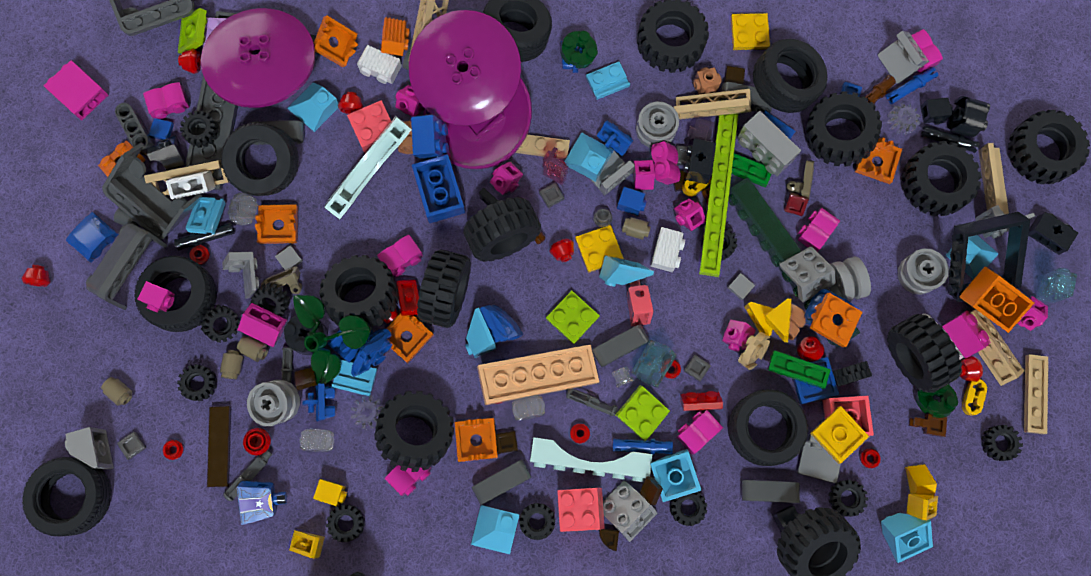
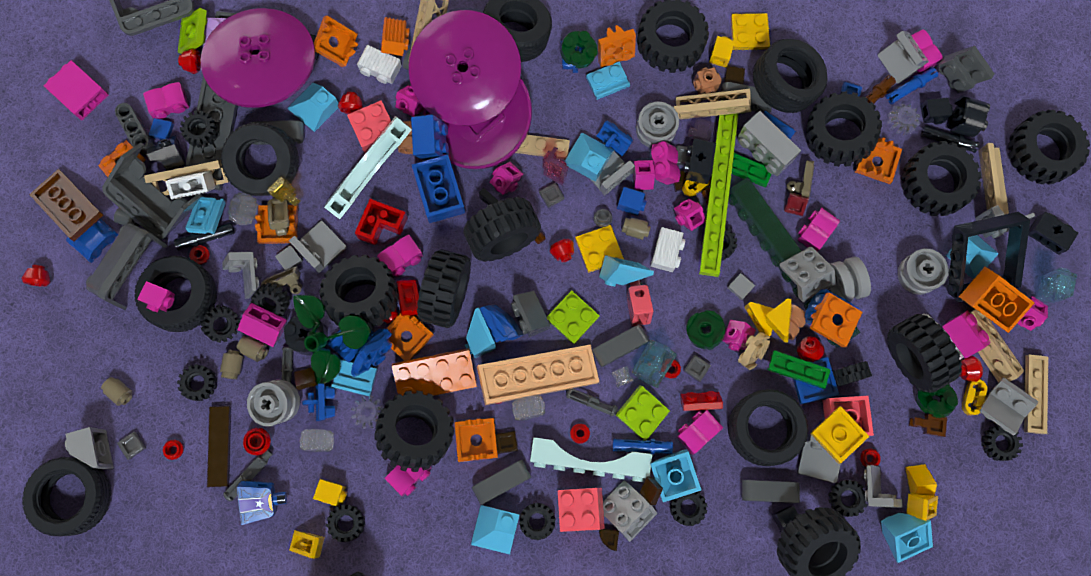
none -> reddish brown plate [29,169,103,241]
none -> clear yellow plate [267,177,301,206]
none -> dark tan piece [268,198,290,236]
none -> light grey bracket [289,221,347,273]
none -> red brick [355,199,408,246]
none -> plate [392,348,477,396]
none -> dark grey slope [511,291,550,338]
none -> orange piece [598,25,636,67]
none -> dark green plate [687,310,726,350]
none -> yellow brick [709,36,735,67]
none -> light grey bracket [864,465,902,508]
none -> dark grey plate [938,45,995,93]
none -> light grey bracket [979,377,1039,435]

